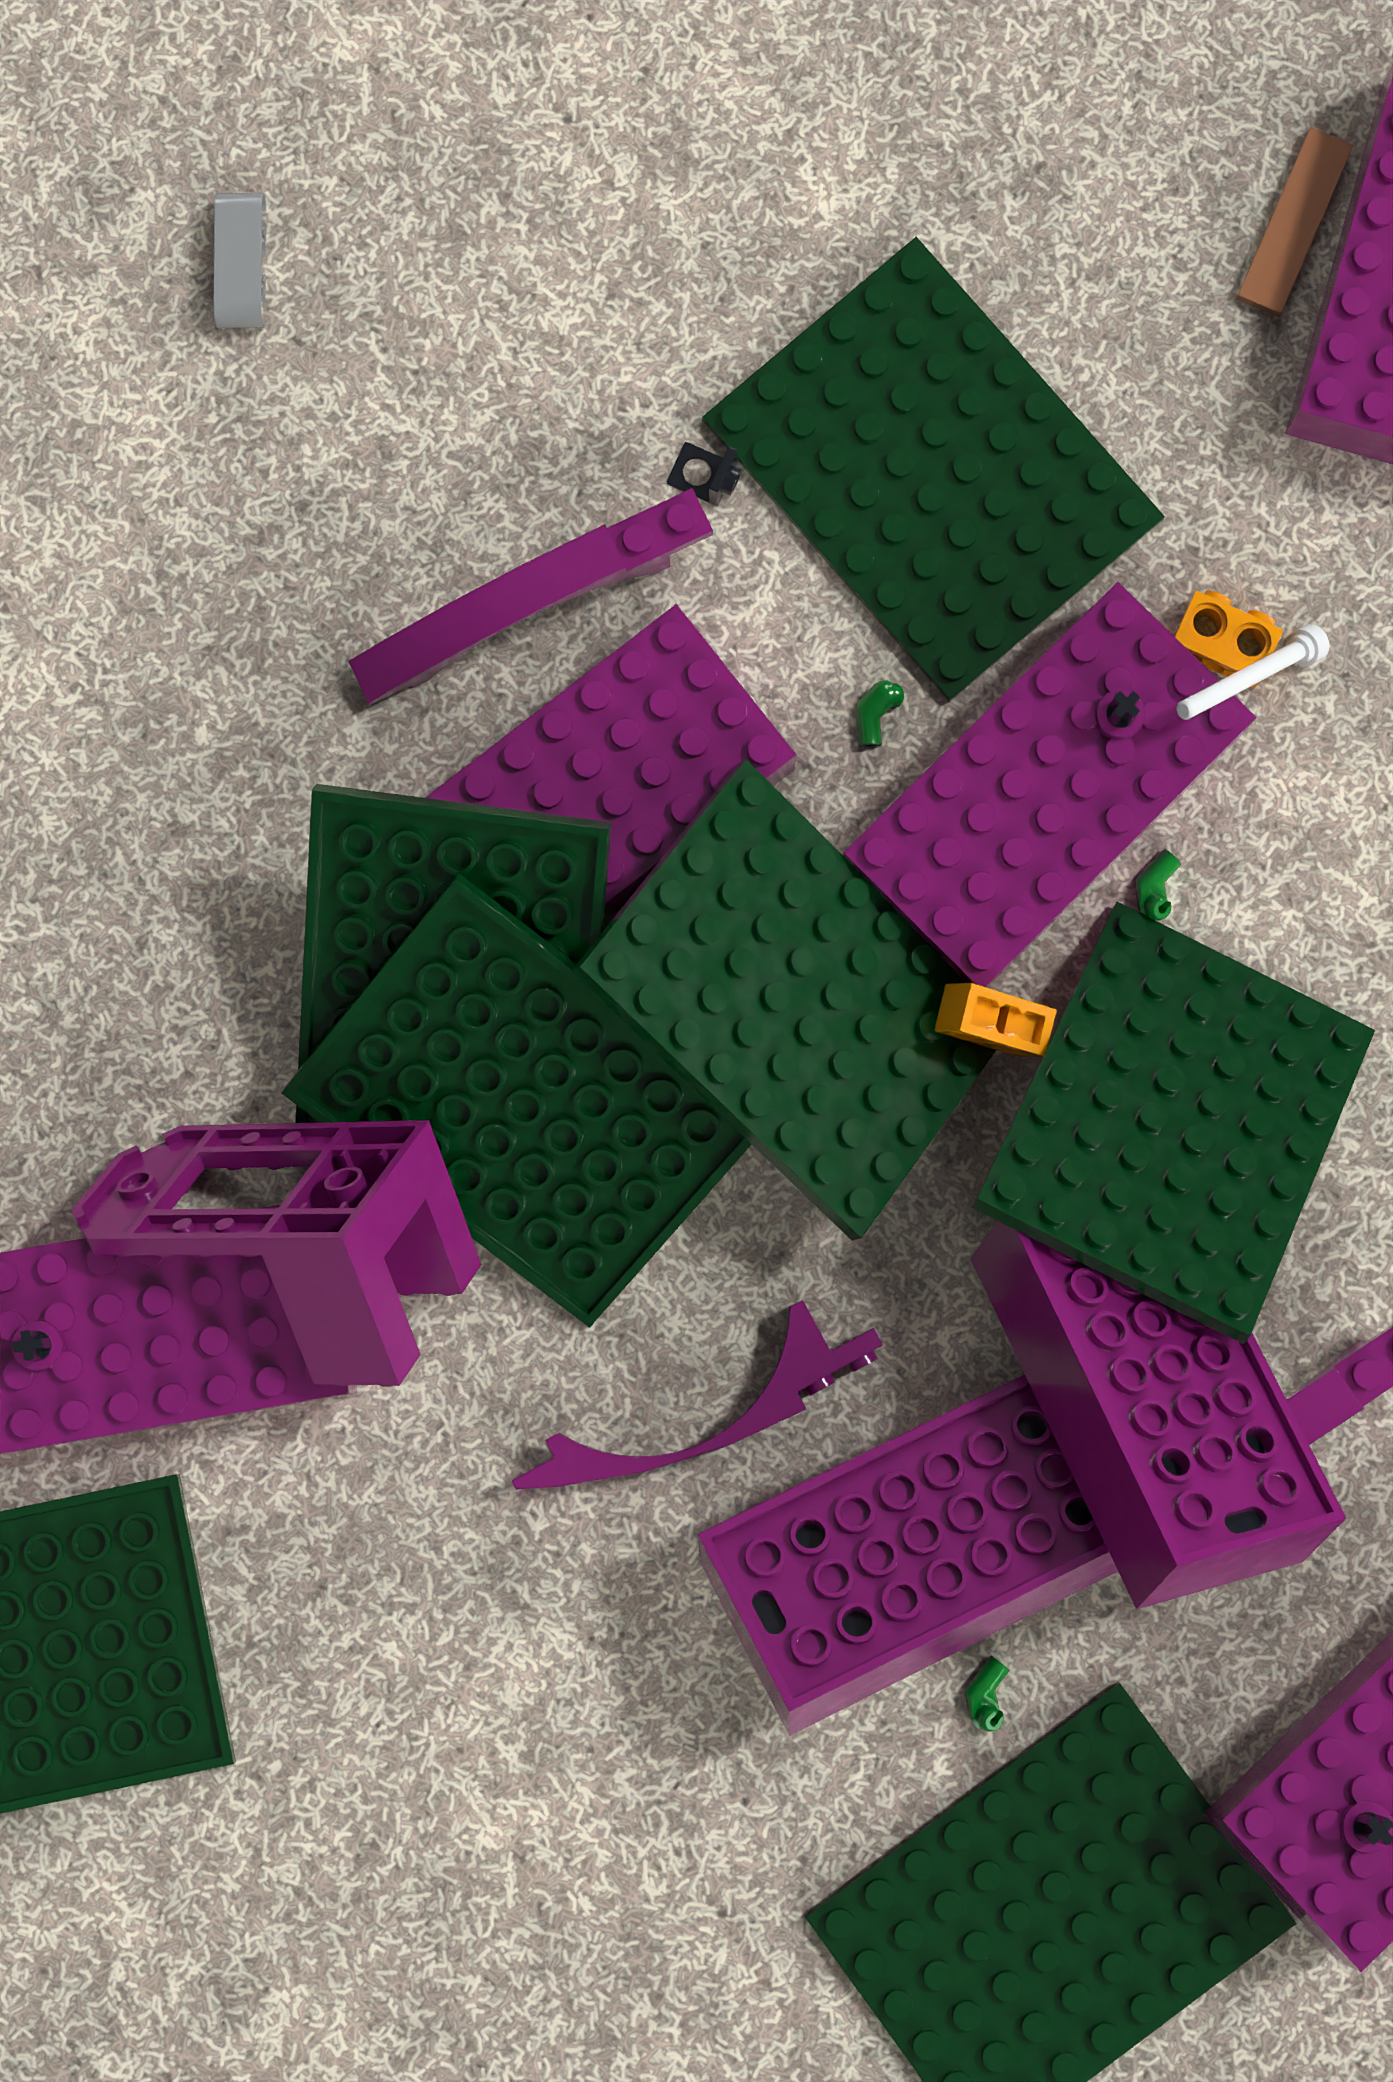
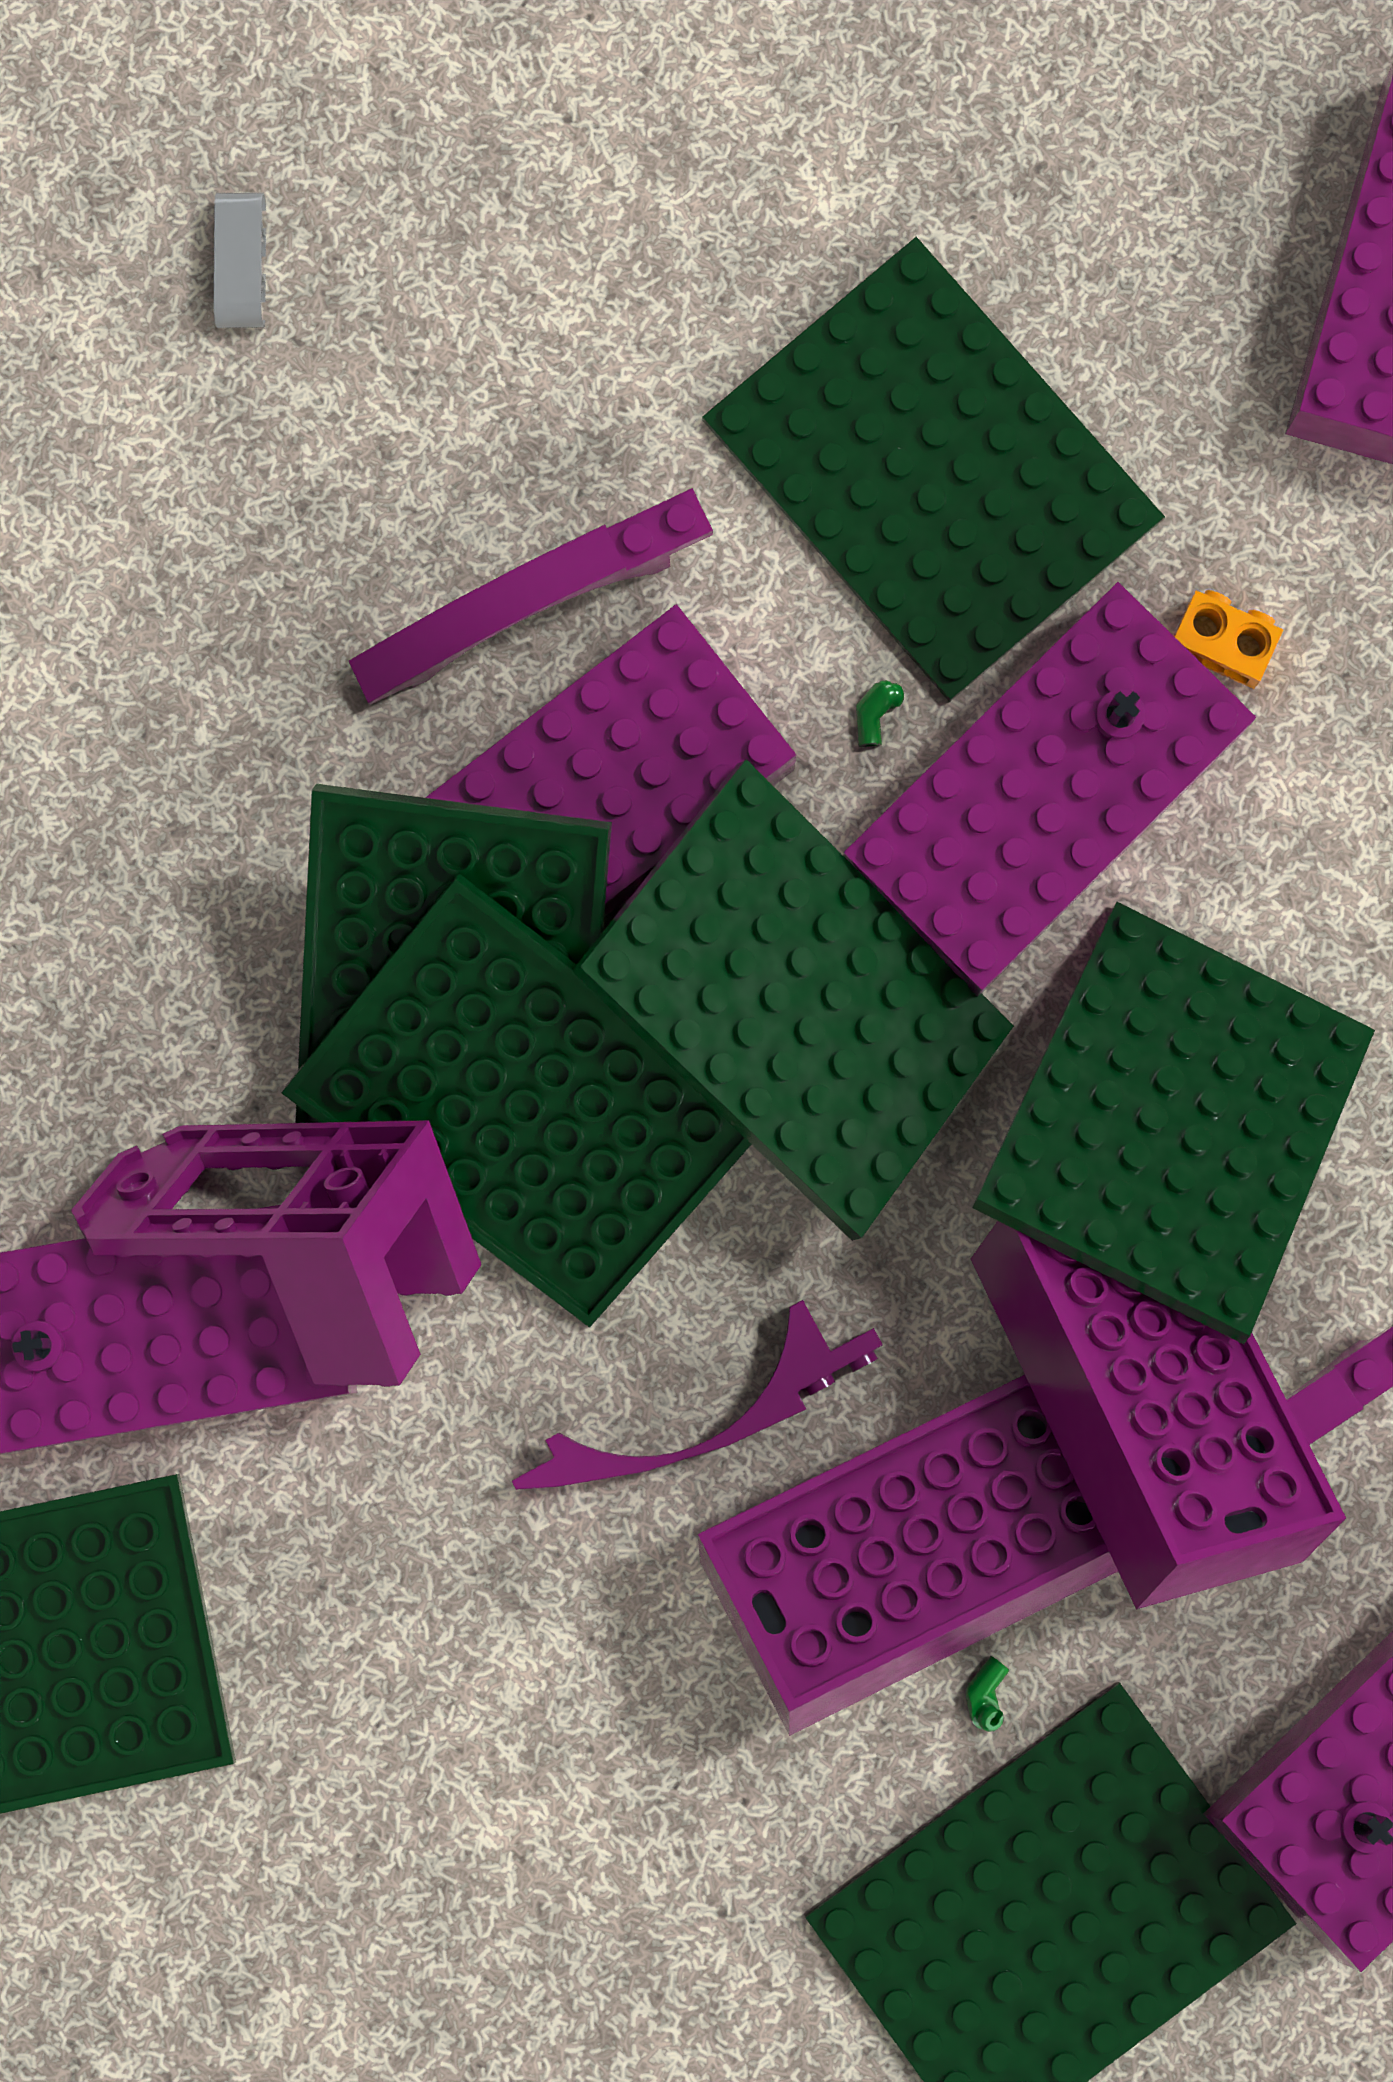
black bracket [667,442,742,506] -> none
light orange brick [934,983,1057,1057] -> none
green arm [1135,849,1181,921] -> none
white piece [1176,624,1329,720] -> none
nougat tile [1236,127,1354,317] -> none

